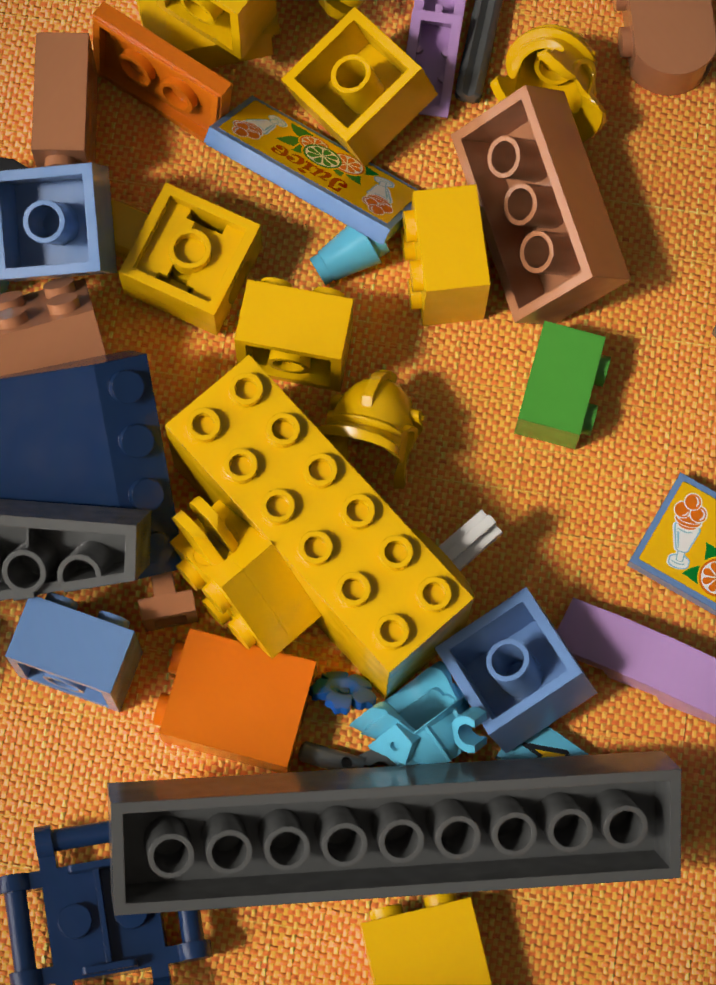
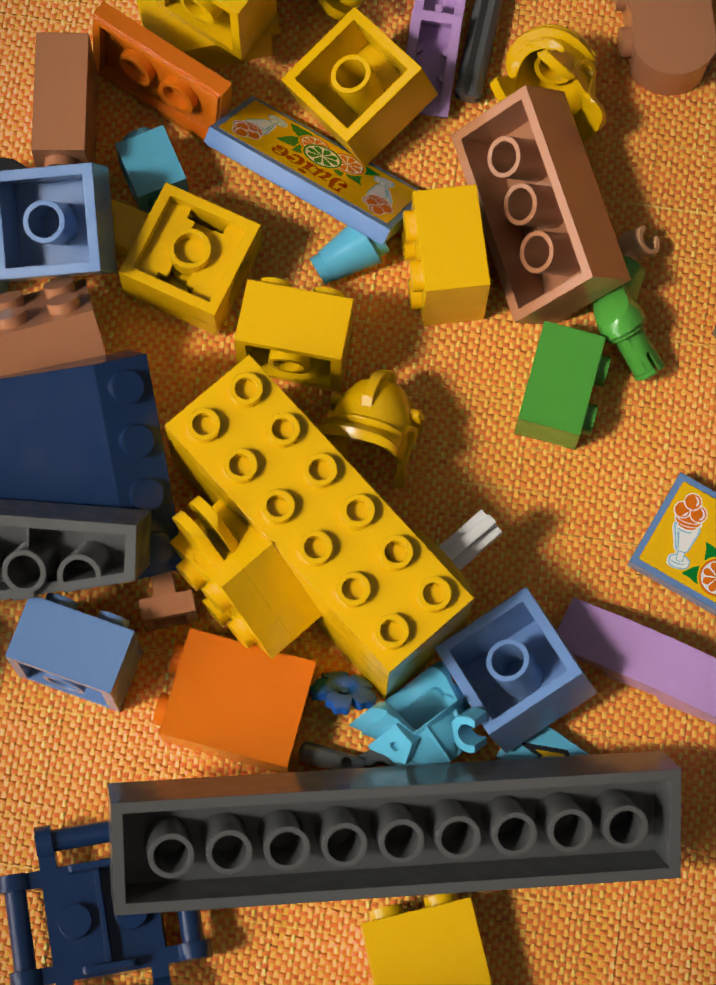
none -> medium azure brick [115,125,189,213]
none -> bright green arm [593,225,665,381]

